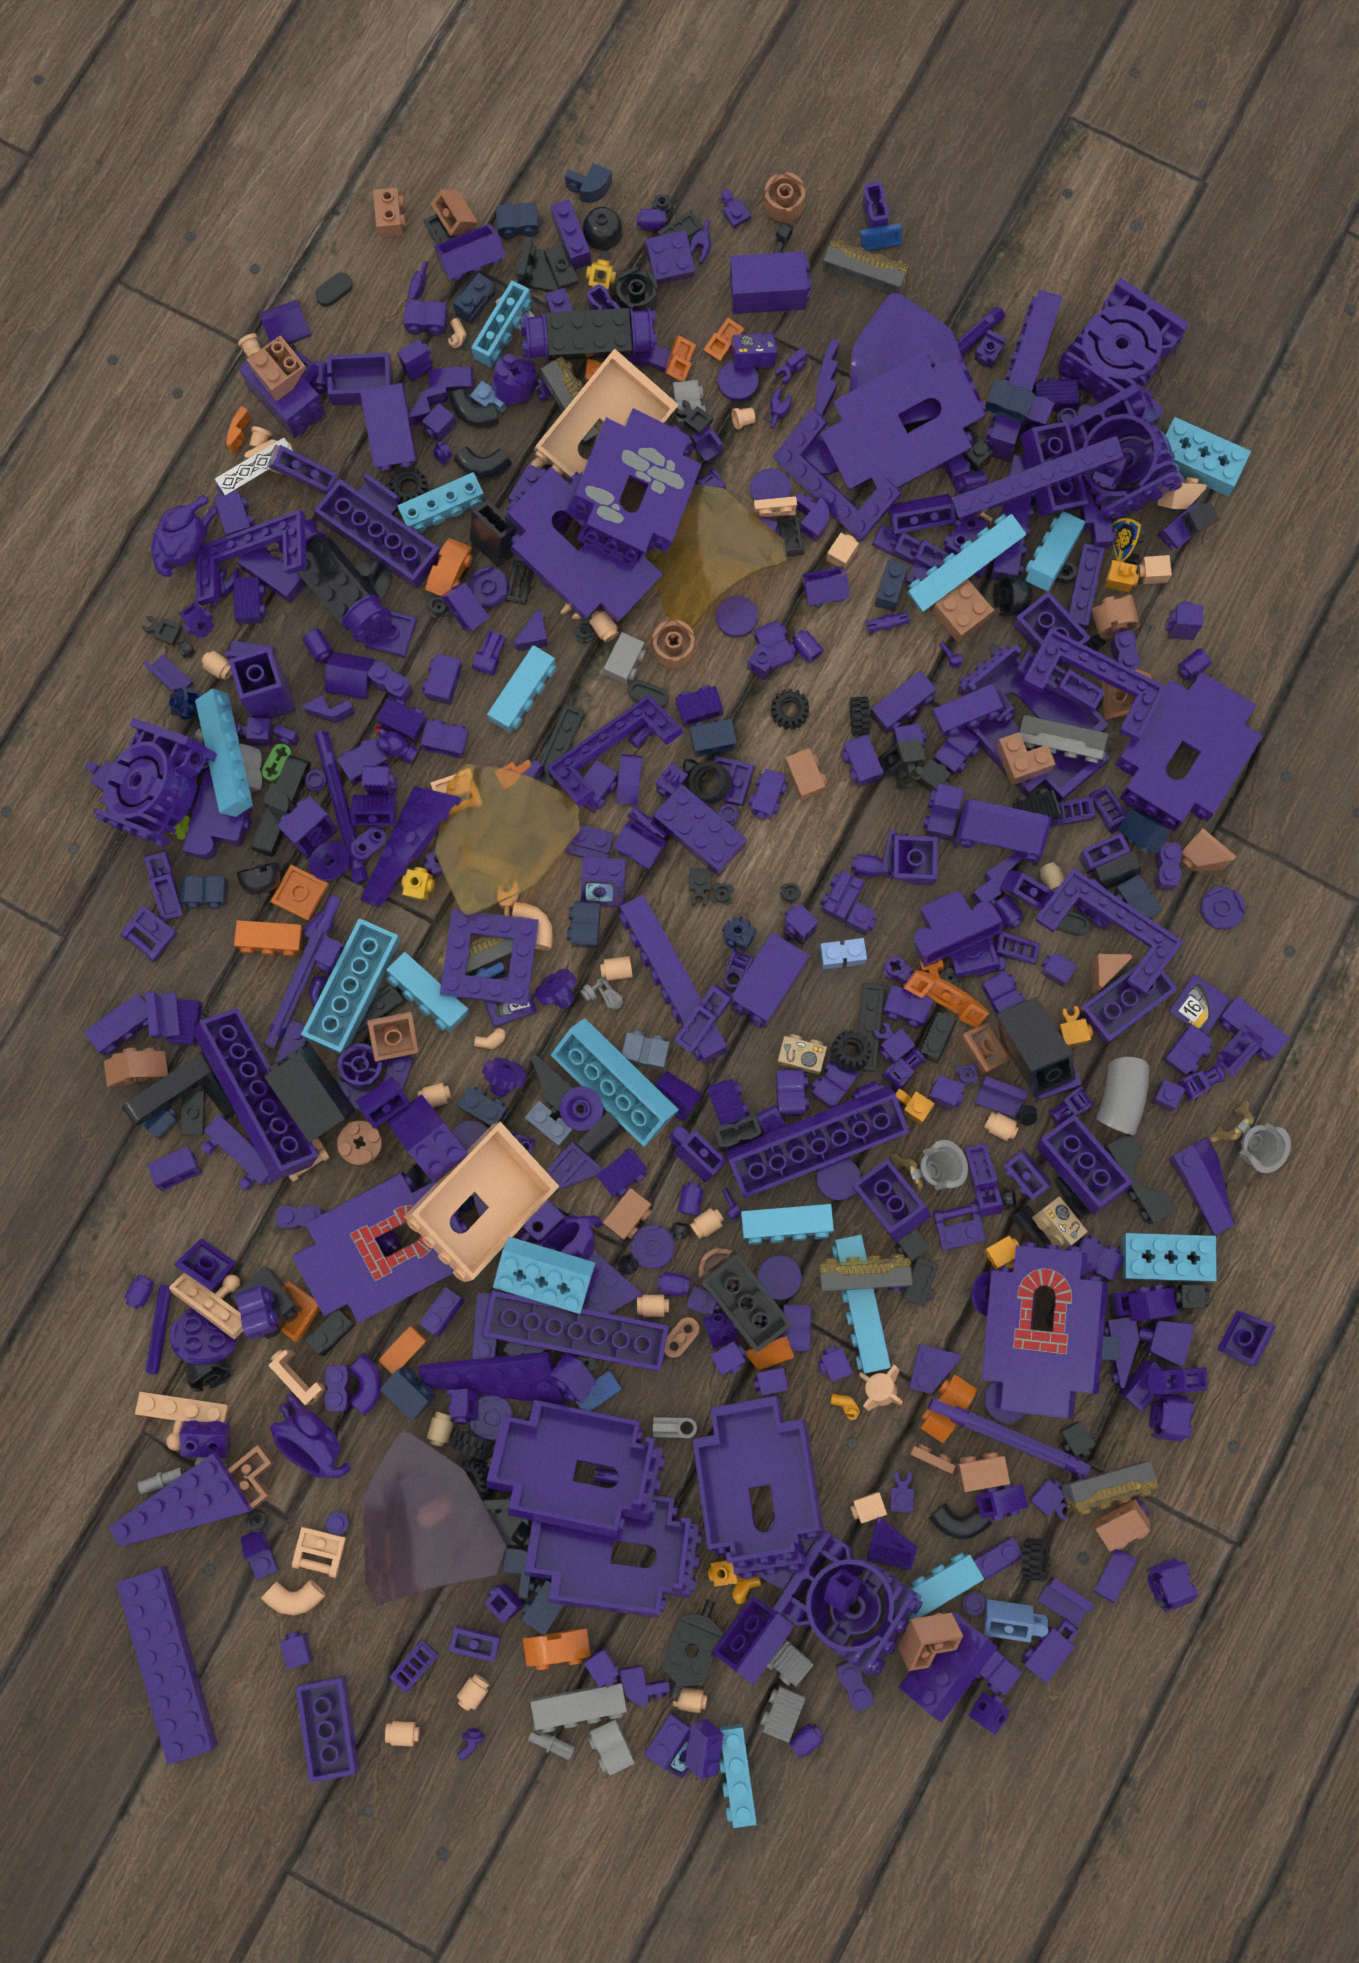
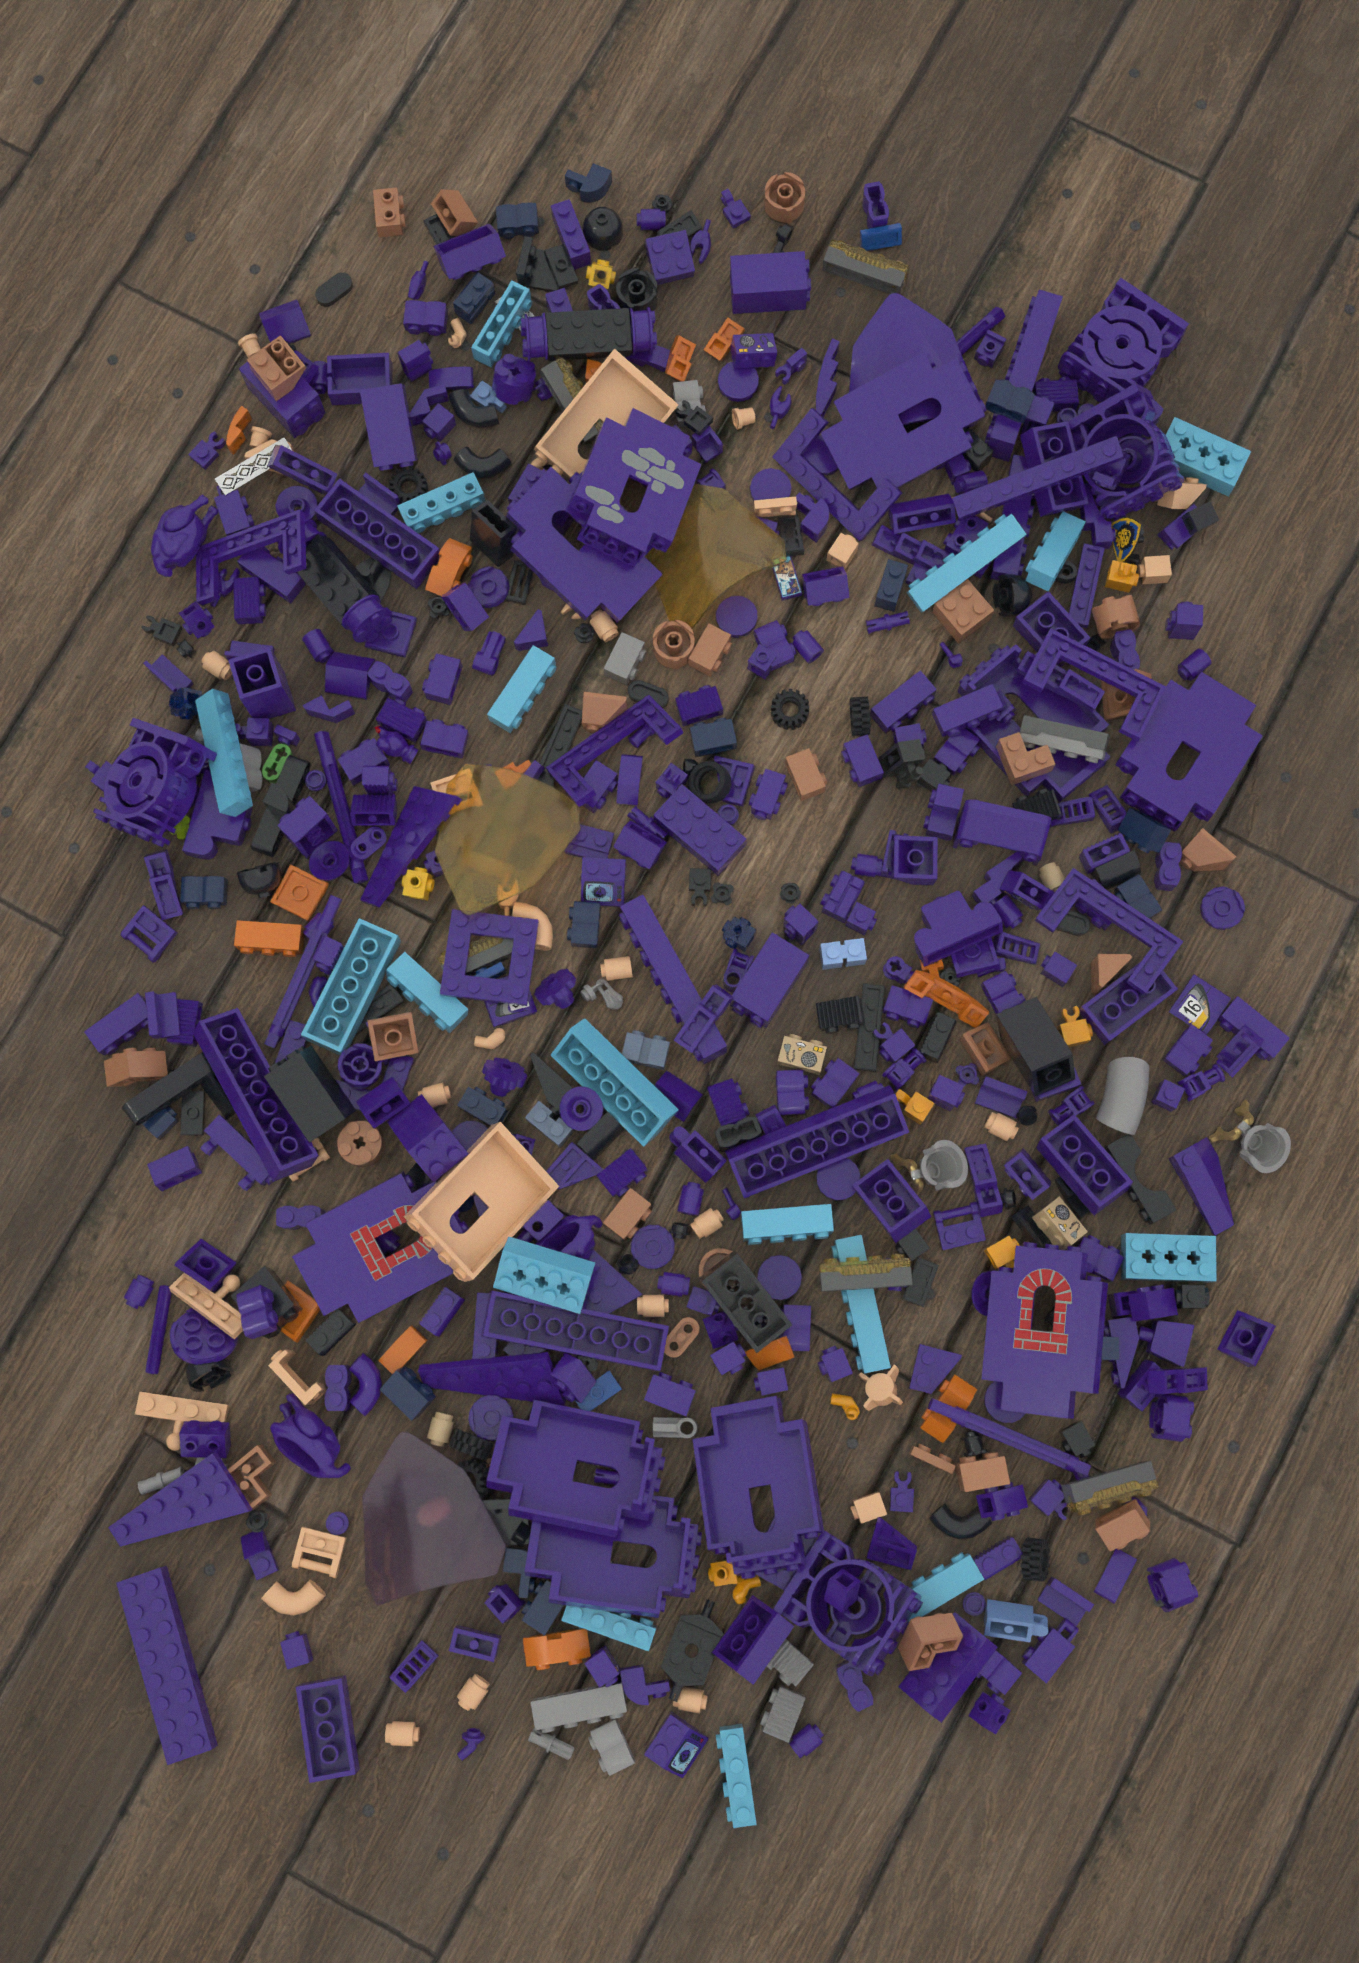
dark purple brick [447,1389,478,1425] -> none
dark purple brick [685,1719,724,1779] -> none
black tyre [830,1029,873,1073] -> none
none -> dark purple plate [188,431,226,470]
none -> dark purple dish [276,486,318,519]
none -> medium azure brick [561,1605,657,1651]
none -> nougat slope [582,692,628,733]
none -> dark purple brick [644,1372,696,1416]
none -> nougat brick [688,623,733,677]
none -> tile [770,556,802,601]
none -> black brick [816,996,865,1034]
none -> black brick [961,1431,988,1457]

